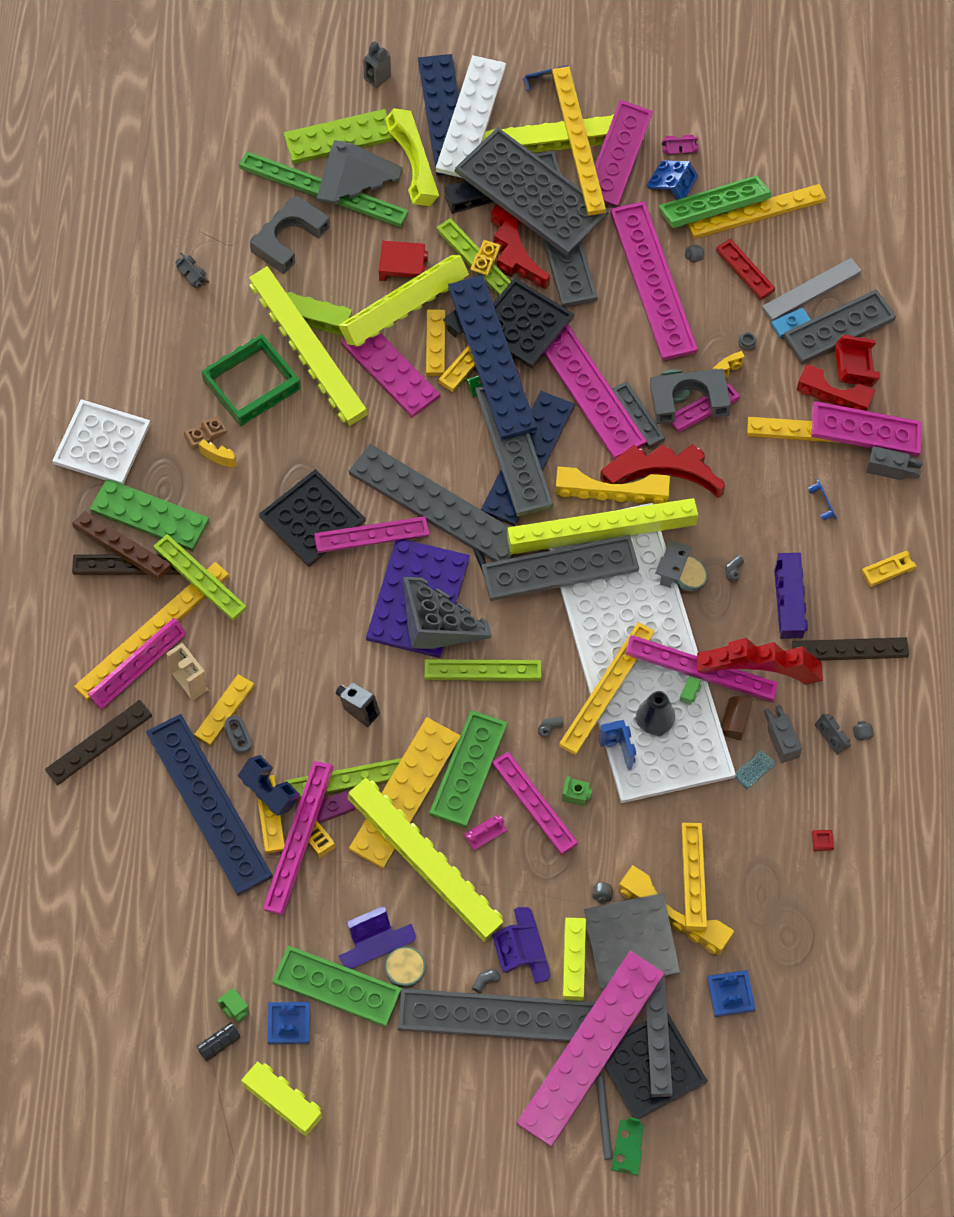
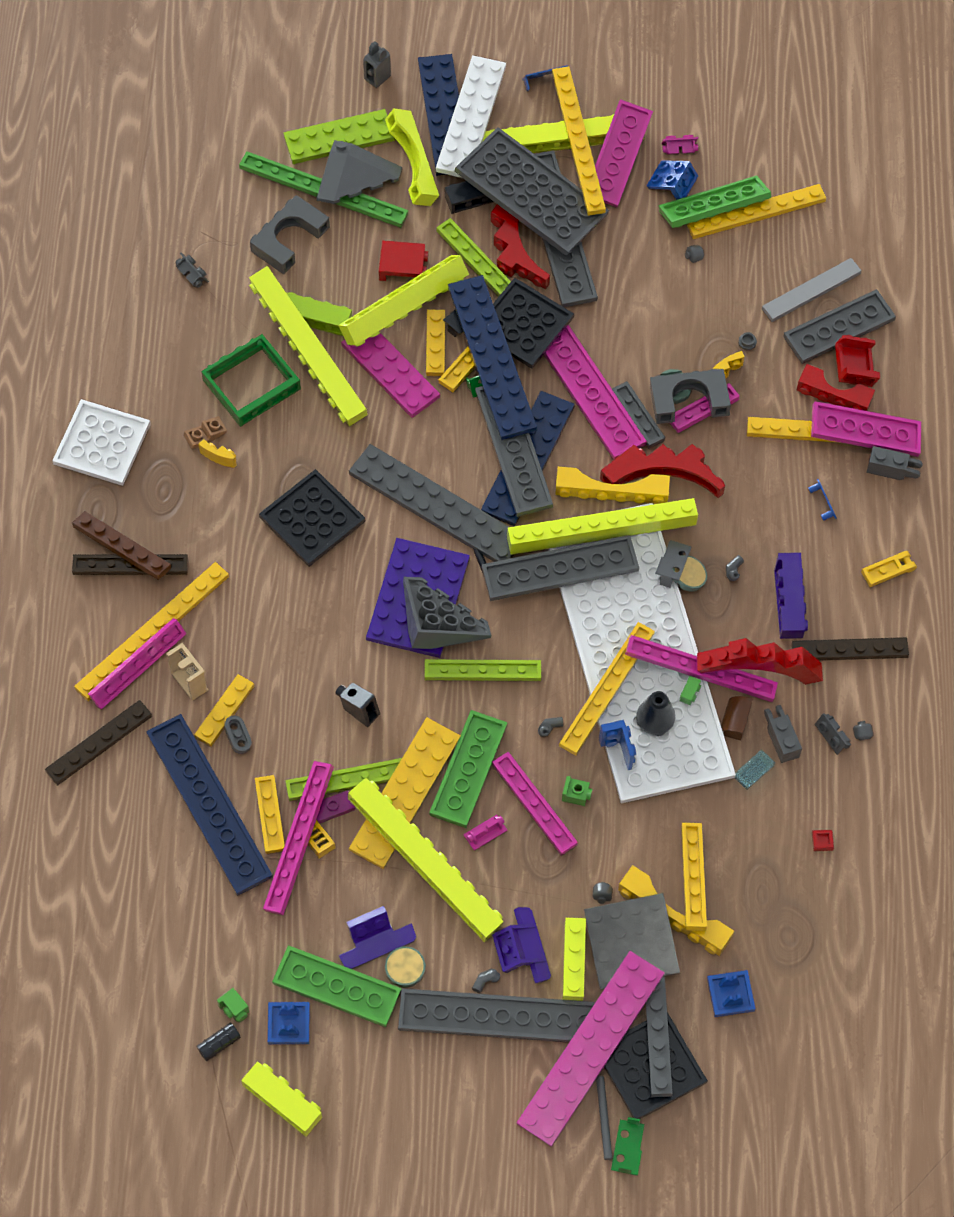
bright green plate [90,479,209,552] -> none
lime plate [153,534,247,621] -> none
dark blue arch [238,755,300,816] -> none
dark pink plate [314,516,429,553] -> none
yellow slope [470,240,501,276] -> none
dark pink plate [610,201,698,361] -> none
red plate [716,238,775,300] -> none
dark azure plate [771,307,811,338] -> none

